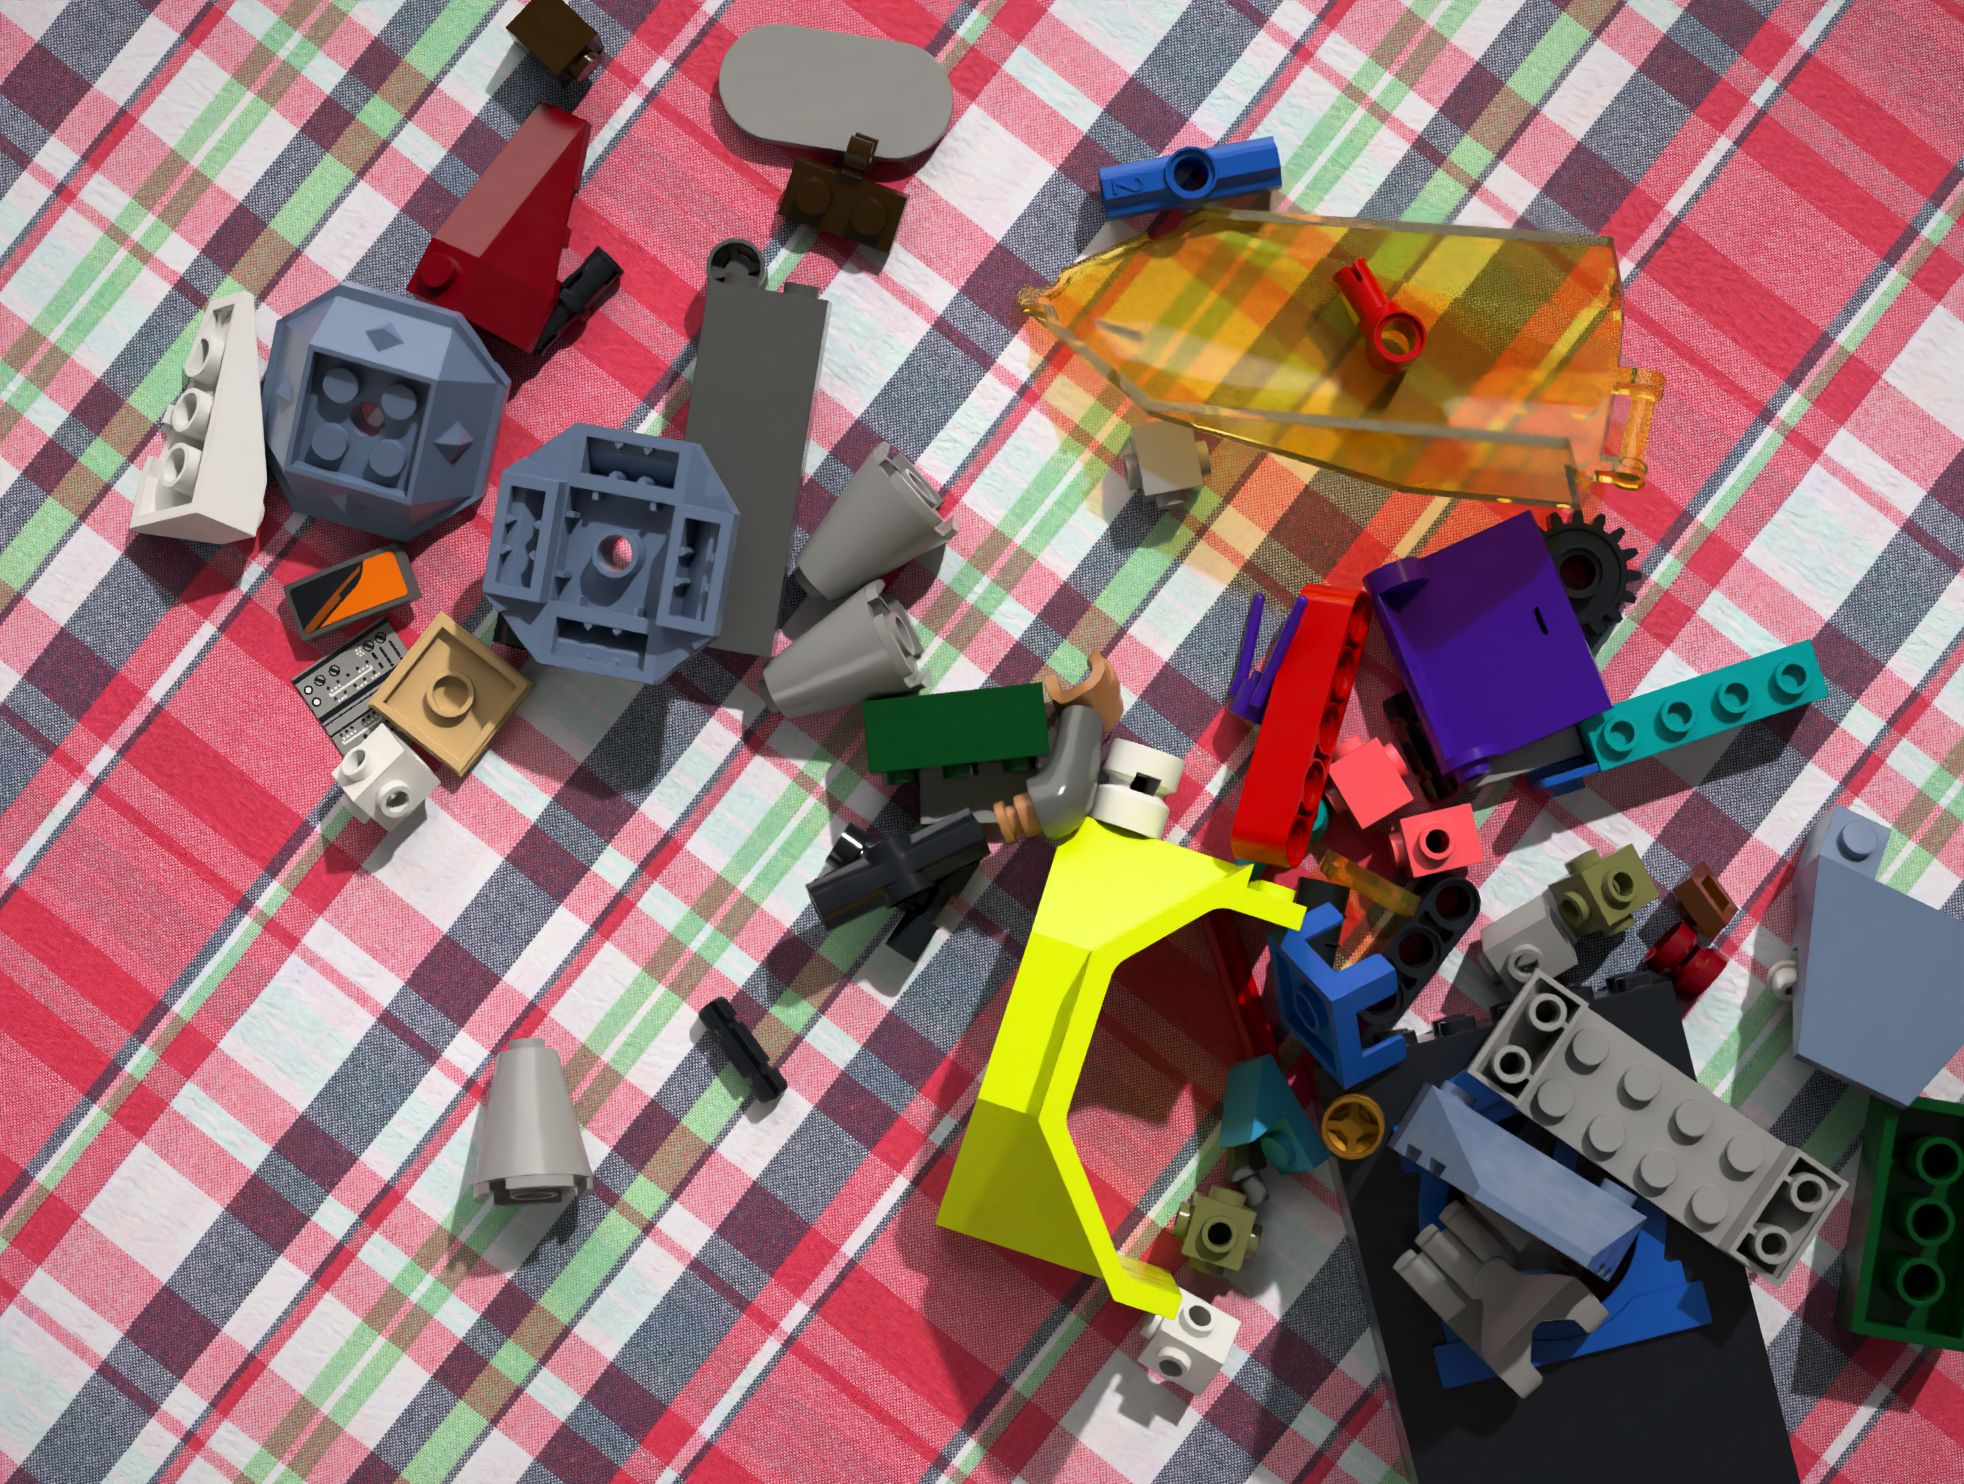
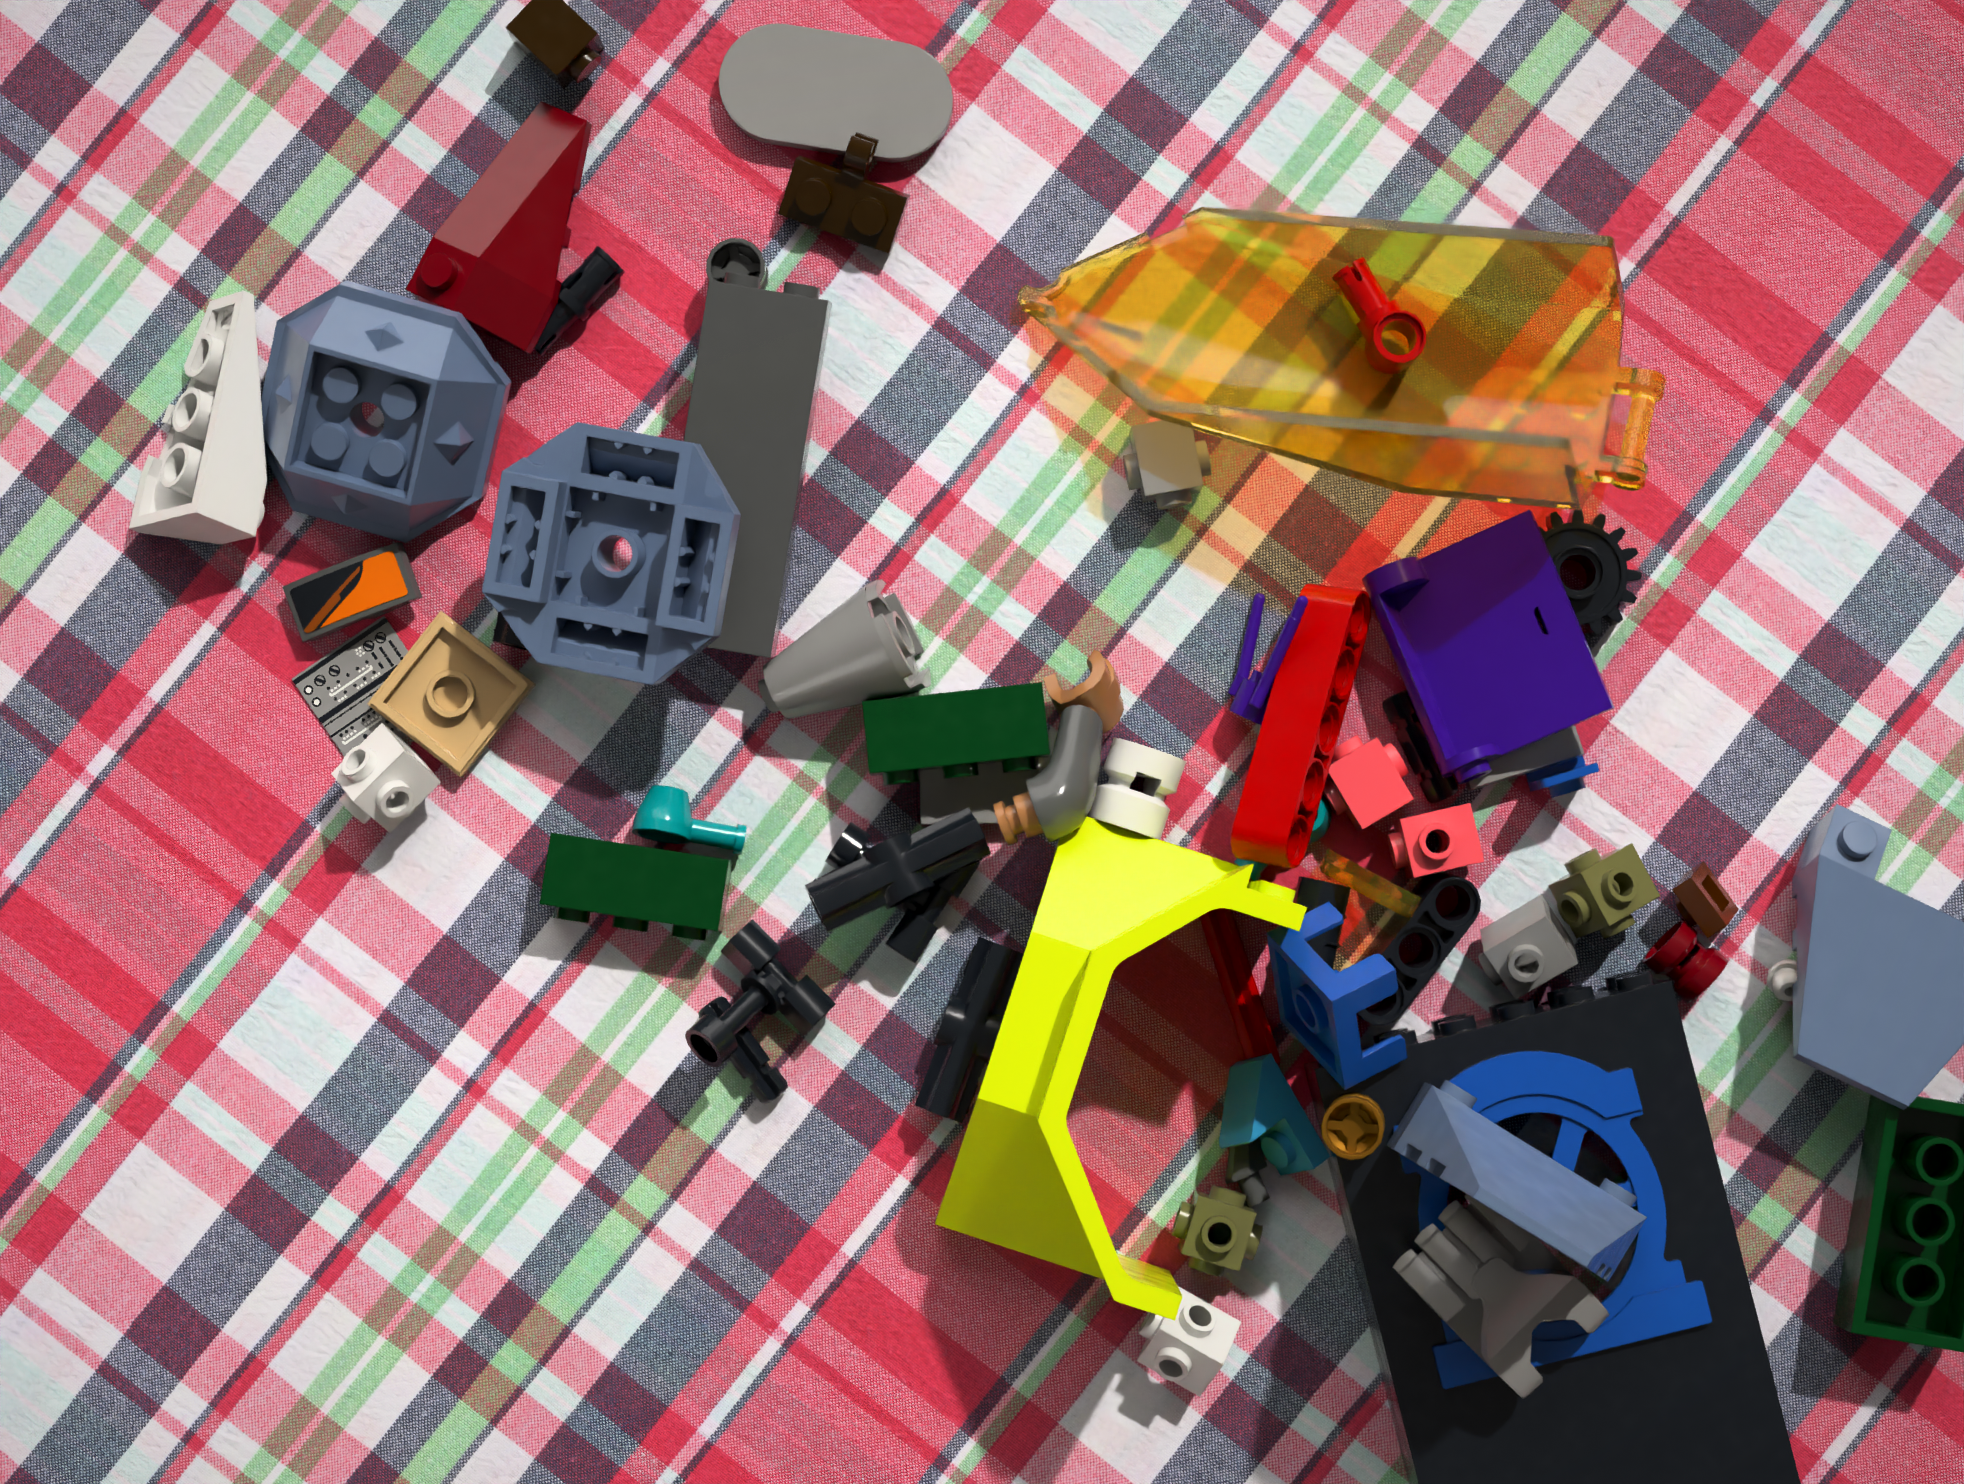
light grey cone [473,1038,594,1206] -> none
light grey cone [794,441,961,602] -> none
blue piece [1098,136,1283,222] -> none
light grey slope [1465,968,1850,1288] -> none
teal brick [1575,639,1829,775] -> none
none -> dark green brick [540,833,733,941]
none -> teal bar [632,785,747,855]
none -> black bar [685,919,836,1068]
none -> black piece [915,937,1024,1123]

